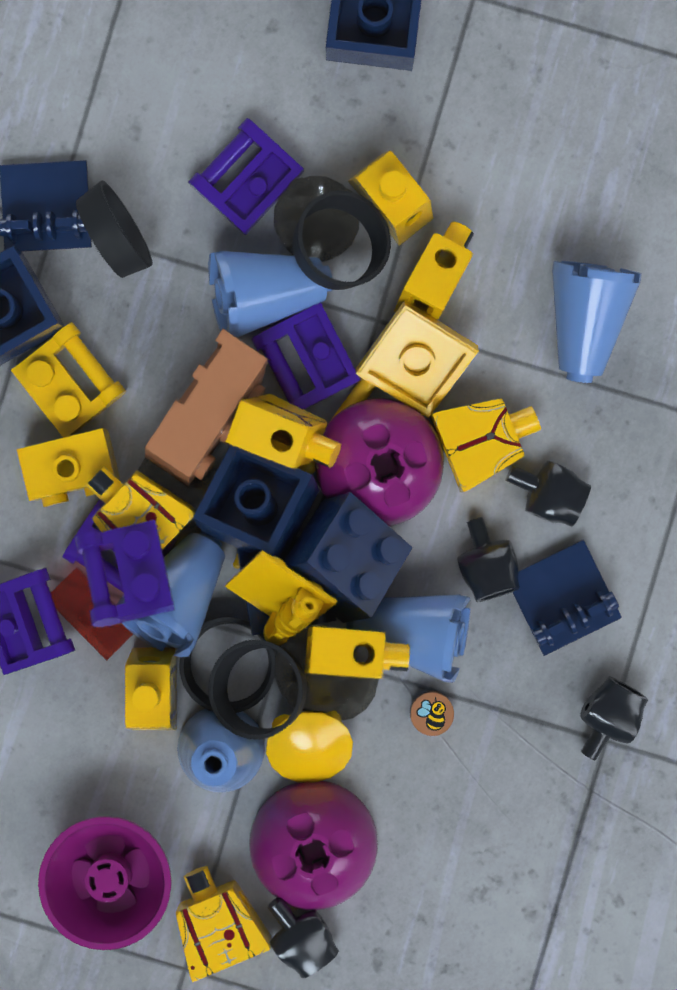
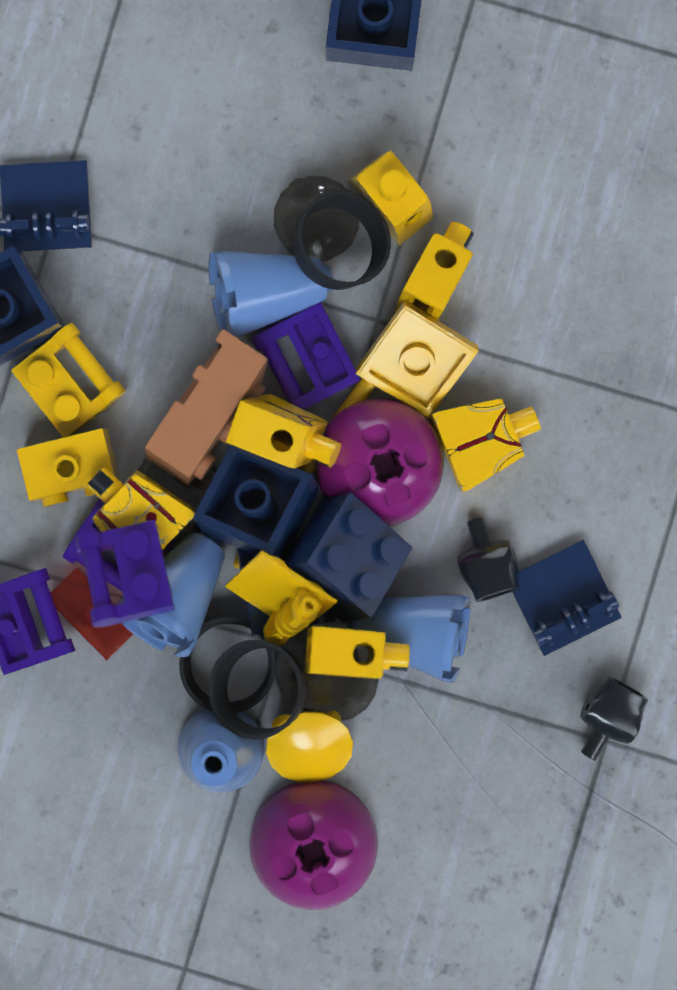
magenta piece [38,816,172,950] -> none
black tyre [76,180,153,278] -> none
yellow torso [125,647,177,730] -> none
yellow torso [176,866,272,982] -> none
dark purple plate [188,118,304,236] -> none
black piece [267,898,339,978] -> none
tile [410,691,454,736] -> none
black piece [505,461,591,527] -> none
medium blue cone [552,261,642,383] -> none

